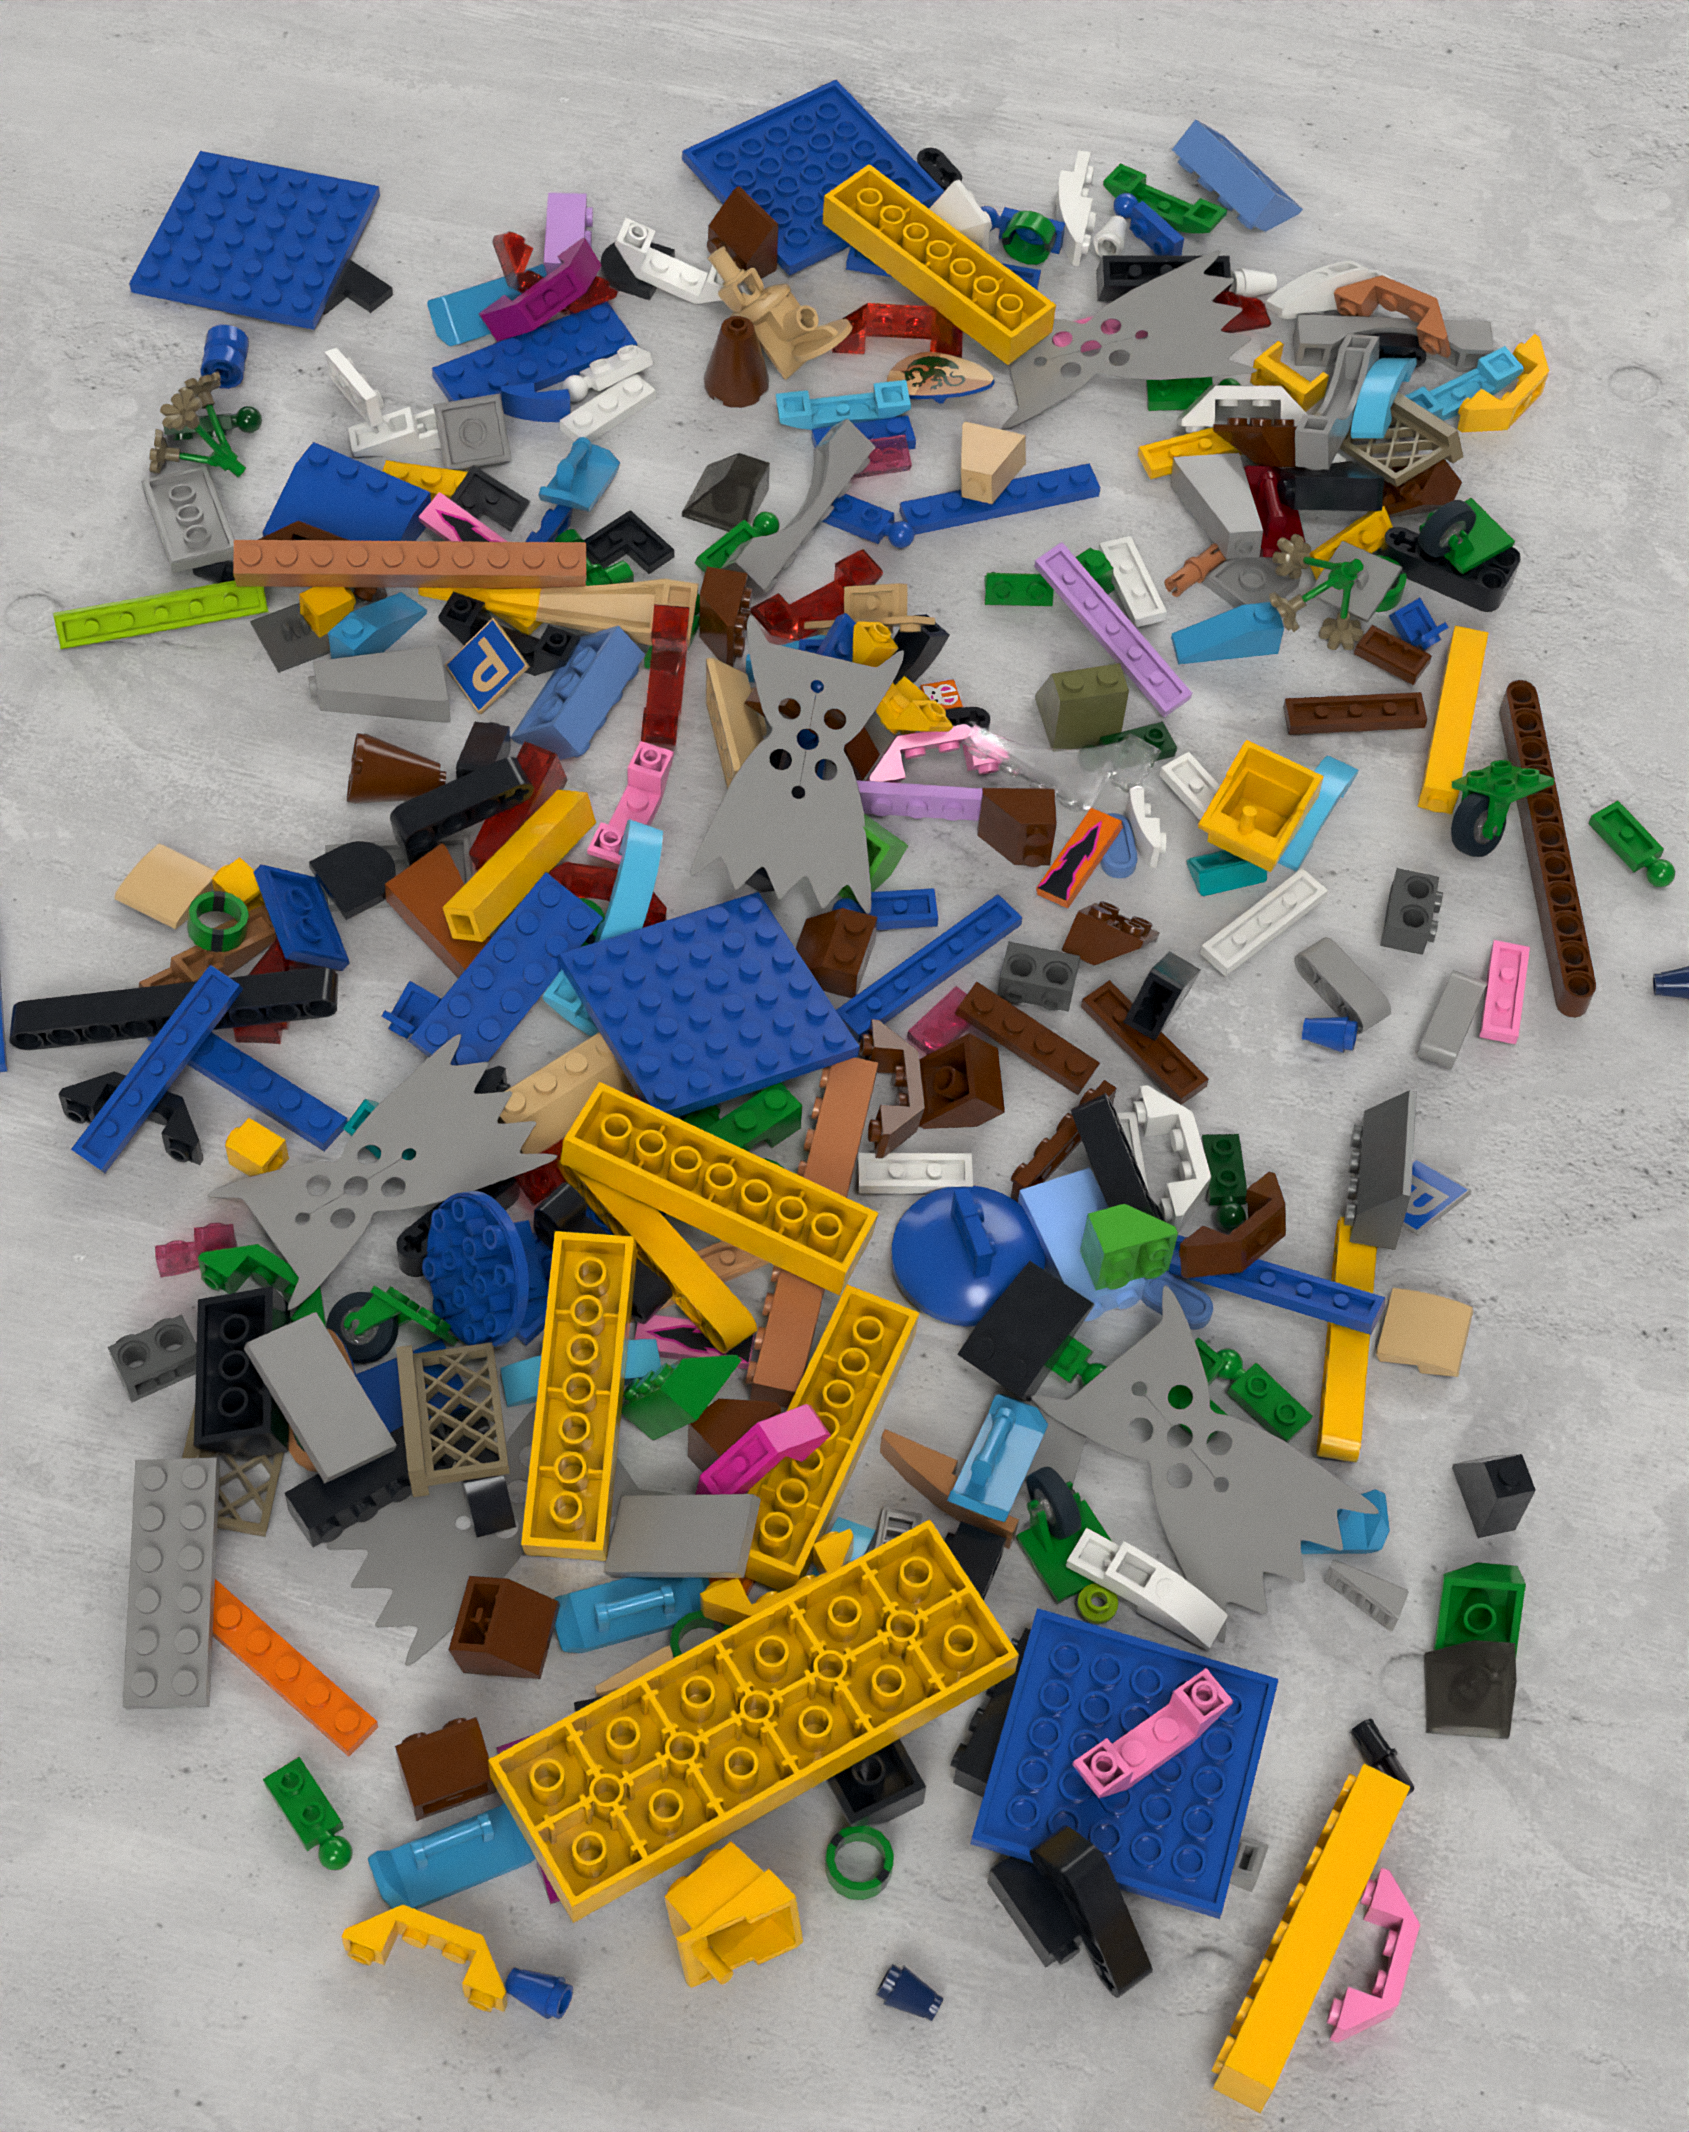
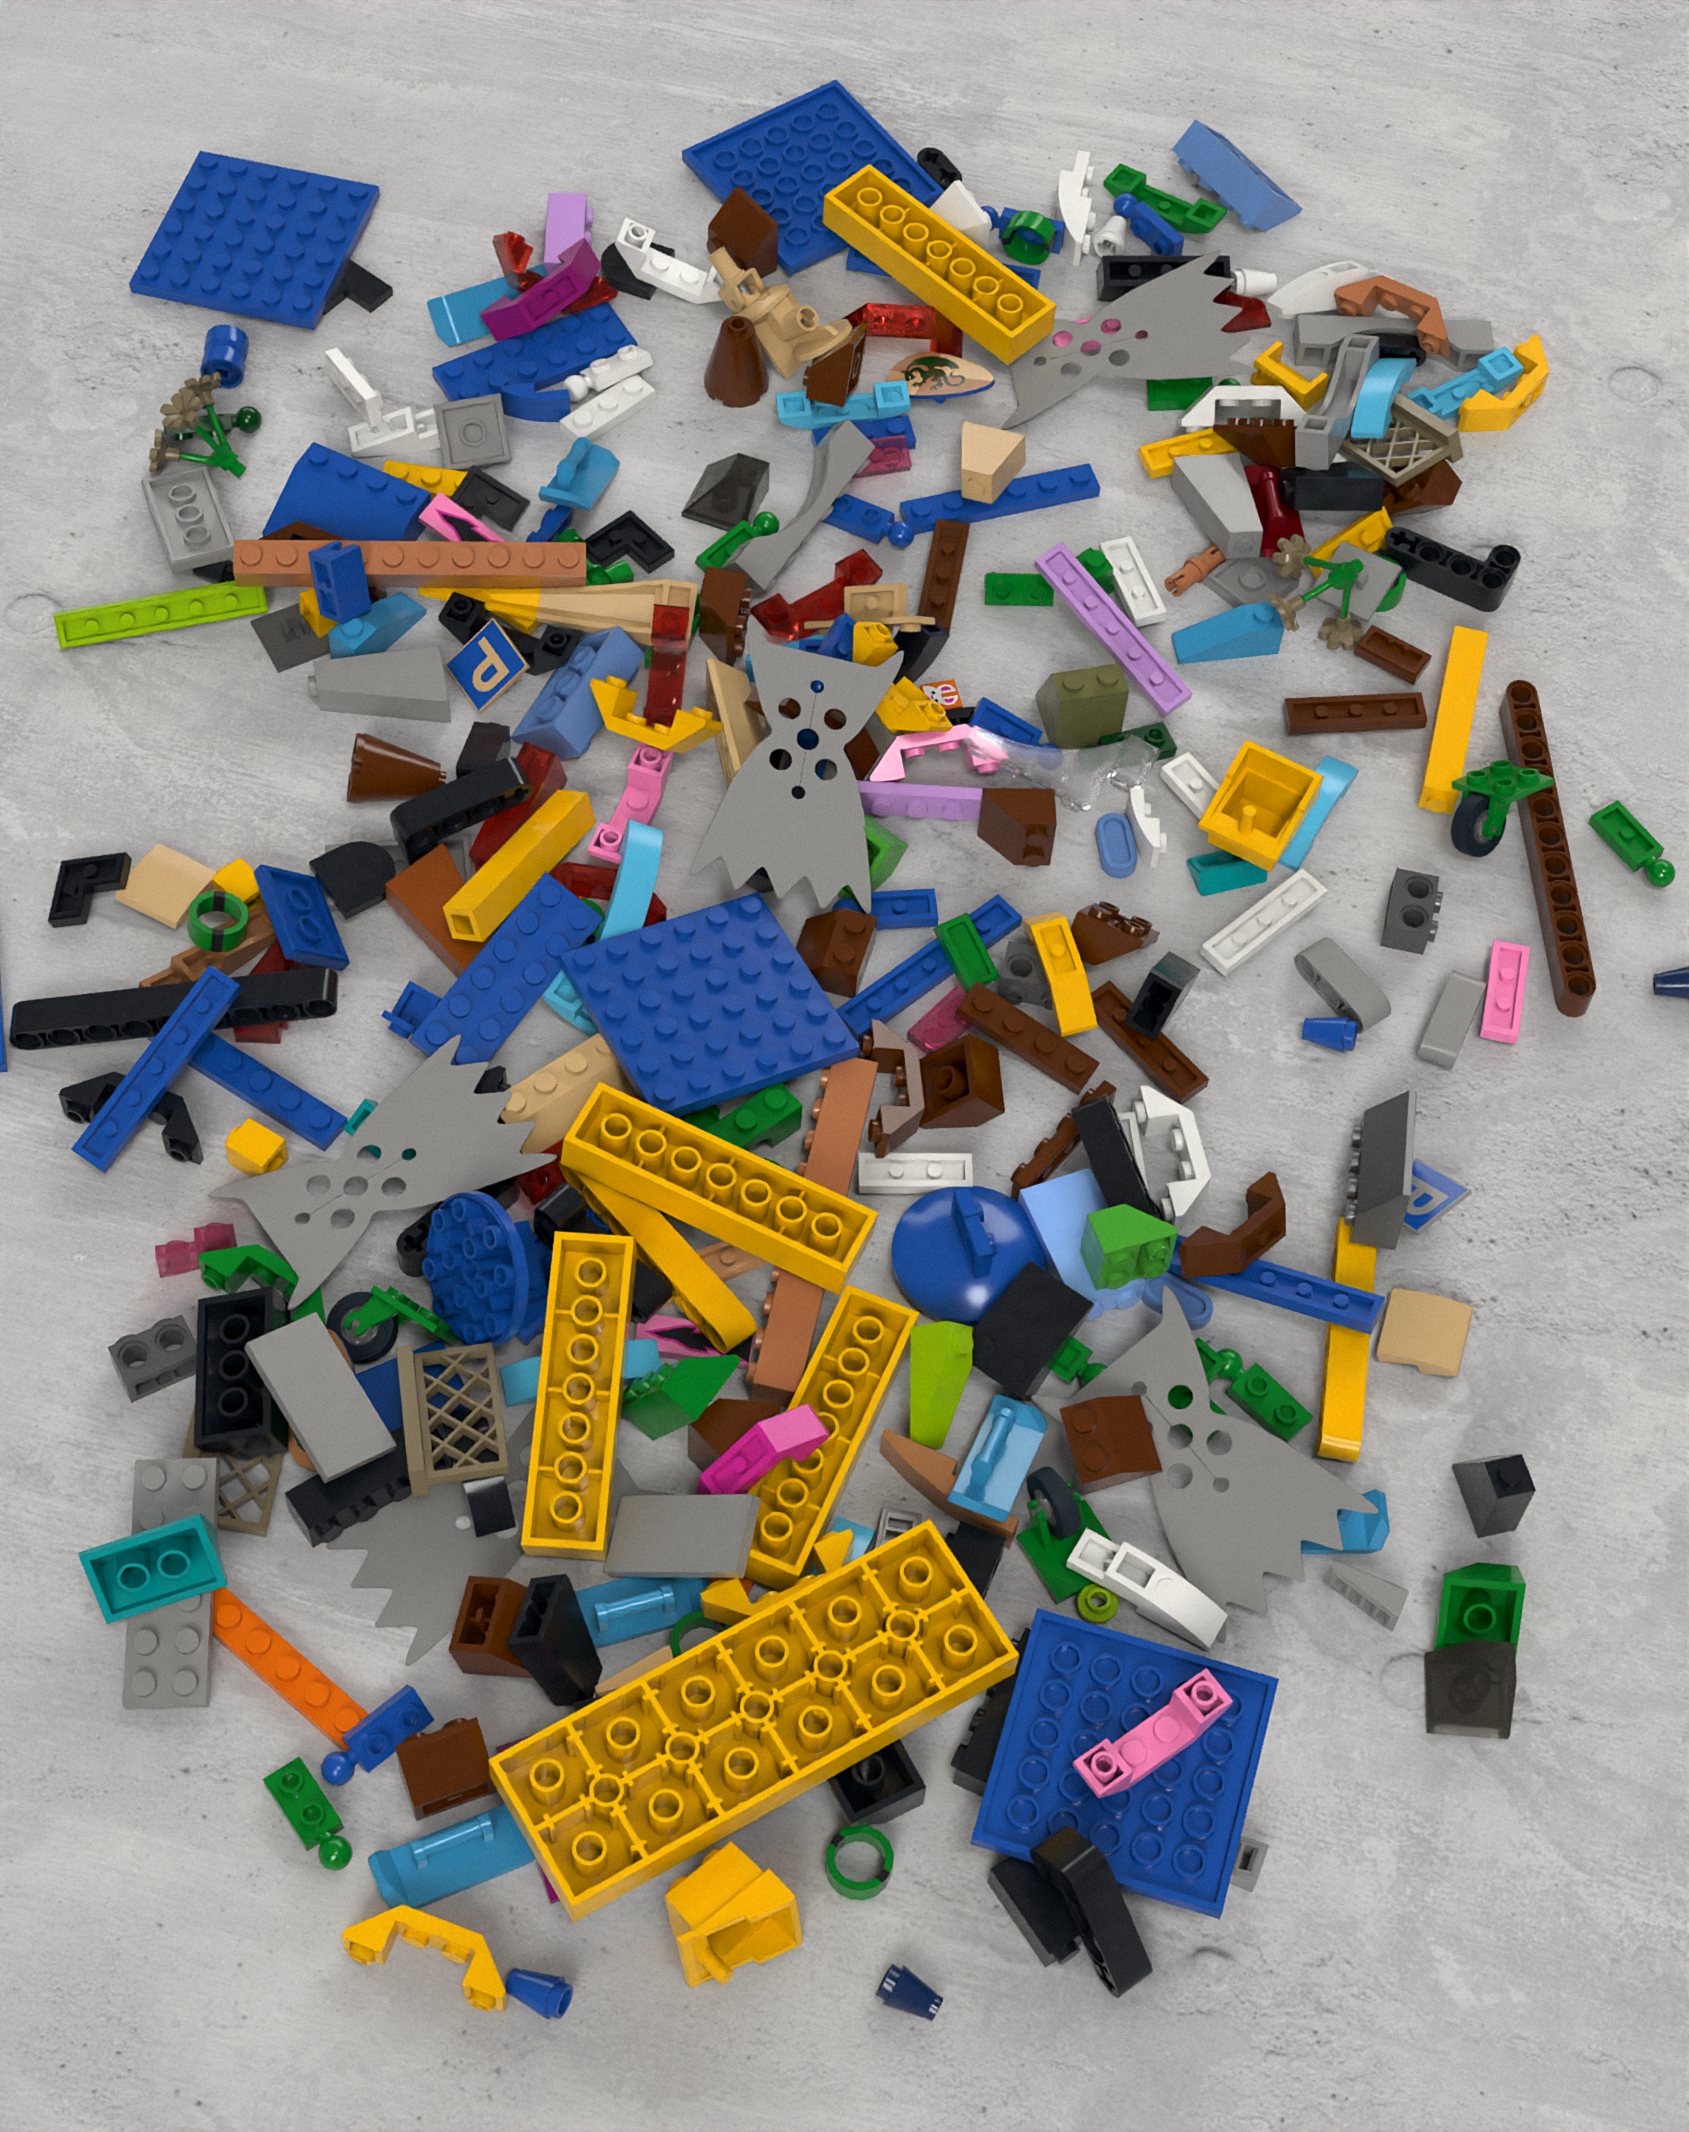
tile [1036,808,1123,908] -> none
dark green plate [1201,1134,1247,1232] -> none
yellow brick [1211,1764,1410,2113] -> none
bright pink slope [1326,1868,1420,2043] -> none
black axle [1350,1718,1415,1797] -> none
blue bracket [1389,597,1449,650] -> none
plate [1418,498,1515,574] -> none
none -> black tile [48,852,132,928]
none -> teal slope [79,1513,228,1624]
none -> blue hinge [308,541,372,624]
none -> blue plate [321,1684,434,1786]
none -> black slope [507,1574,603,1706]
none -> yellow slope [590,675,724,754]
none -> reddish brown slope [803,323,869,407]
none -> lime slope [910,1321,973,1450]
none -> reddish brown plate [918,519,970,634]
none -> green tile [933,912,1000,994]
none -> blue plate [967,697,1063,771]
none -> yellow slope [1022,911,1098,1037]
none -> reddish brown slope [1059,1395,1163,1494]

